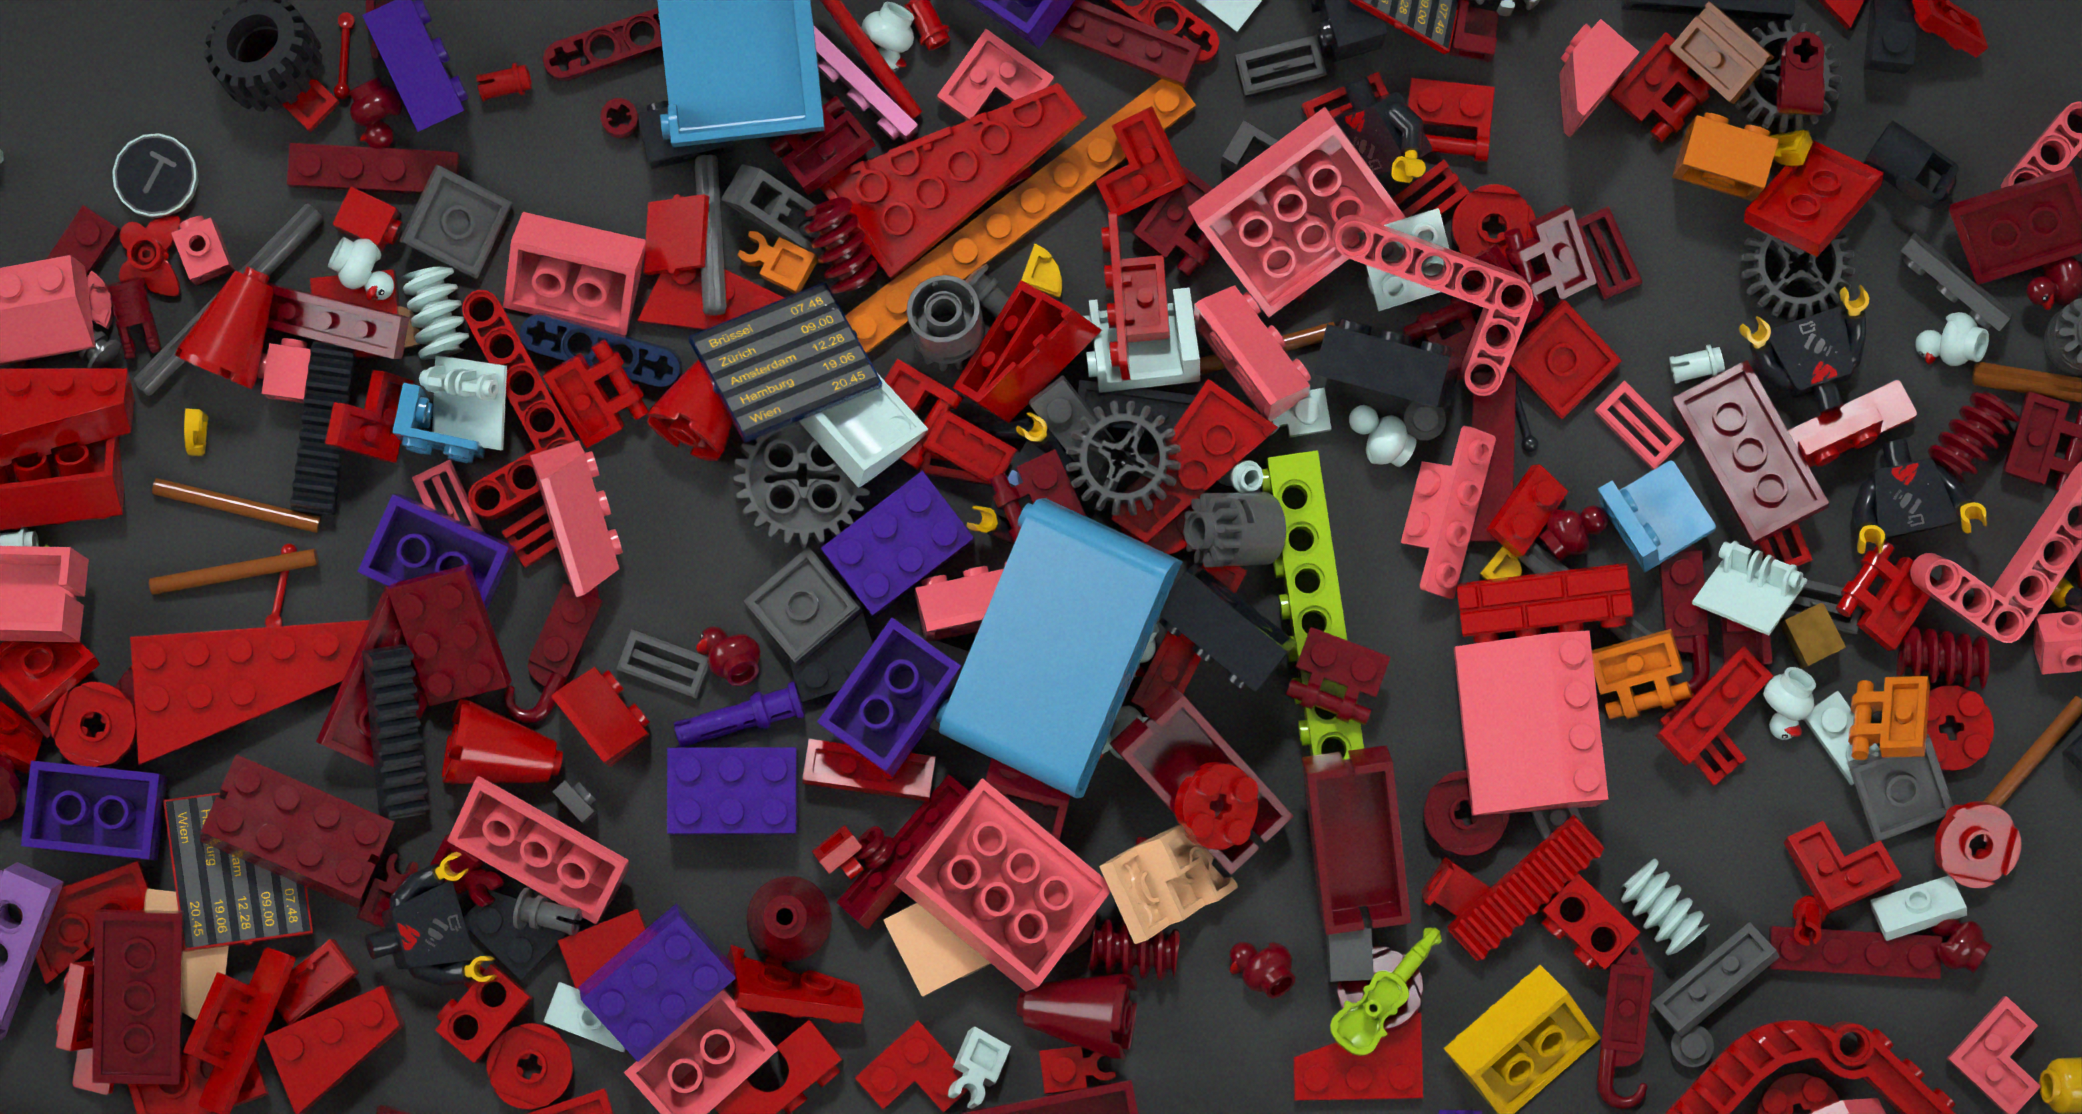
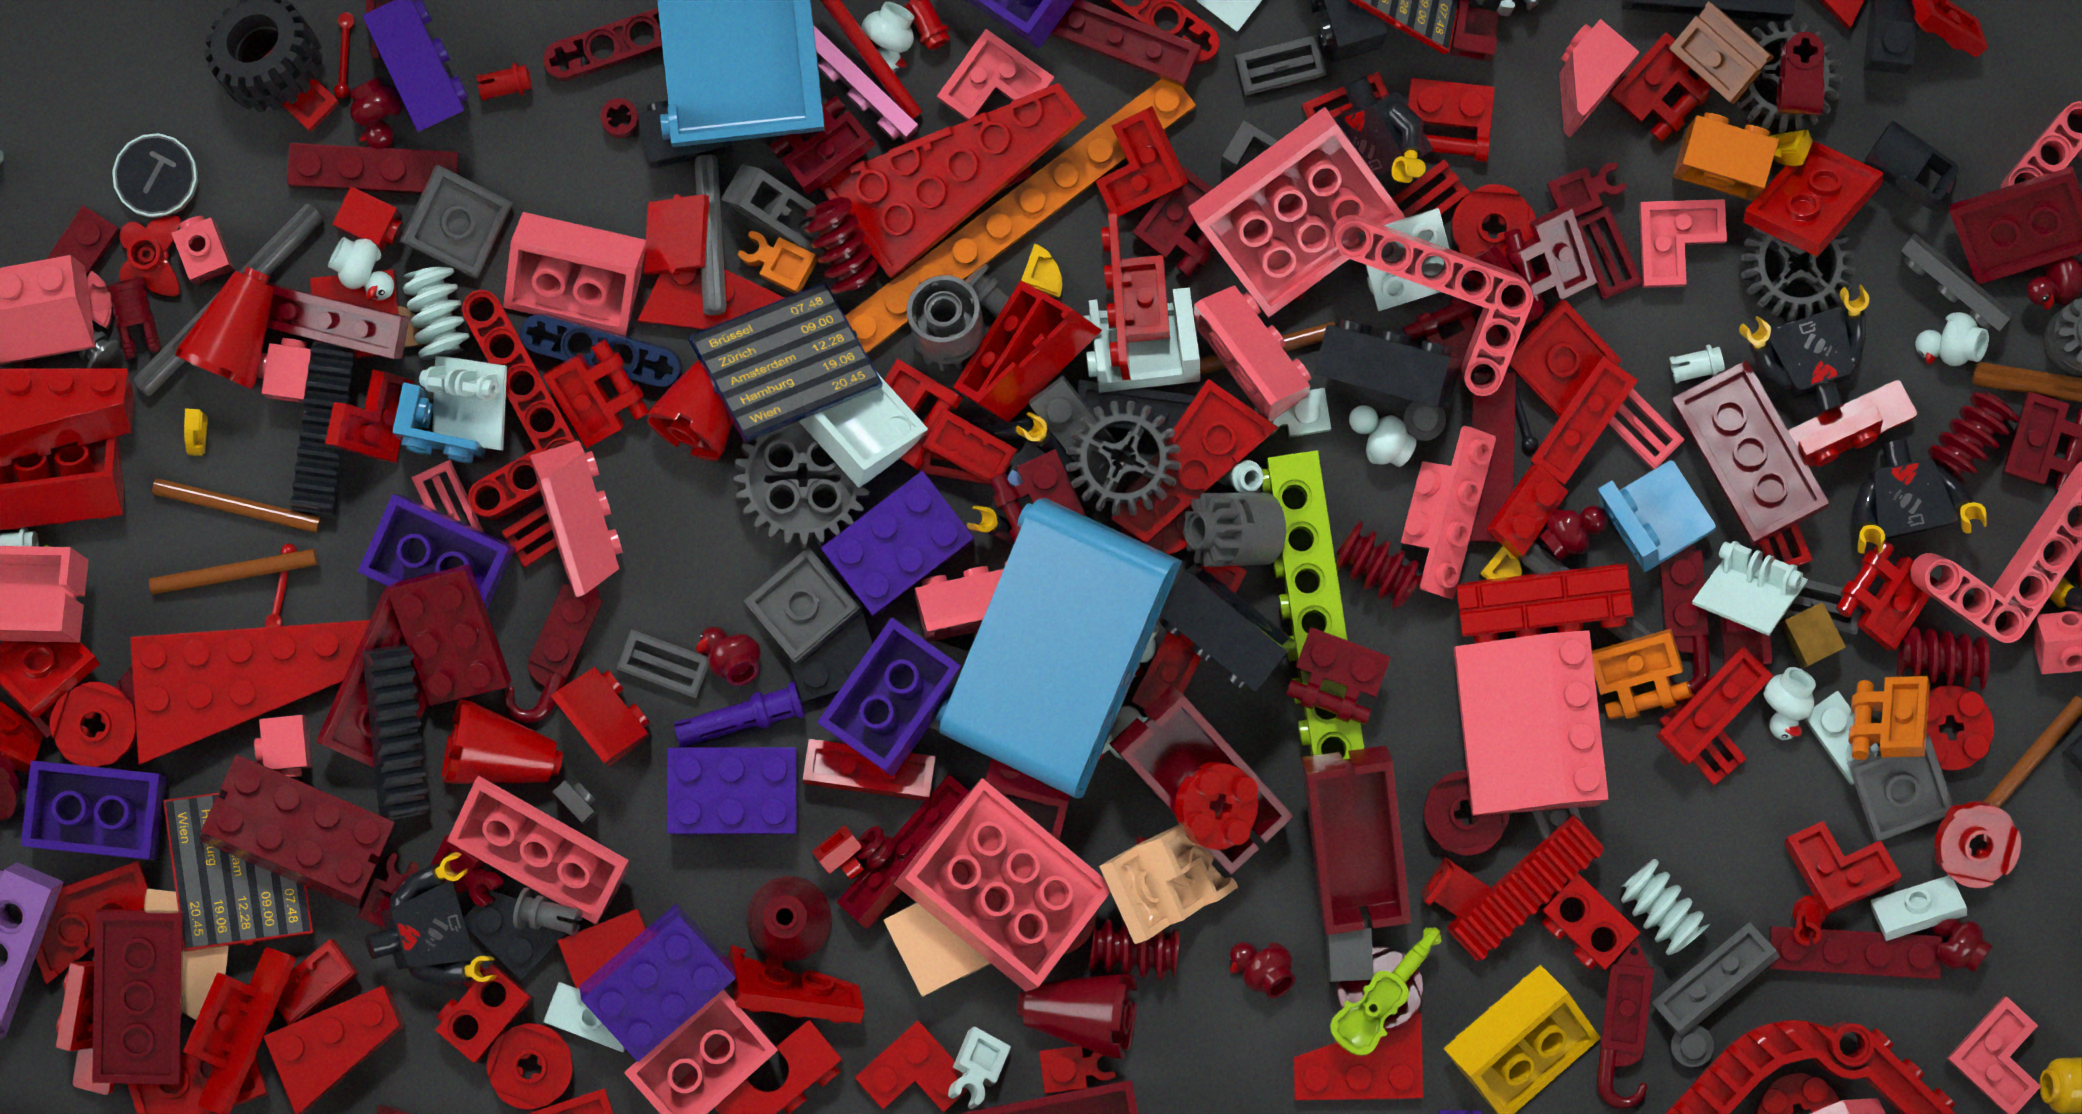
none -> coral brick [254,715,313,778]
none -> dark red piece [1335,520,1423,610]
none -> red plate [1530,356,1639,484]
none -> dark red plate [1546,162,1627,218]
none -> coral plate [1639,199,1727,288]

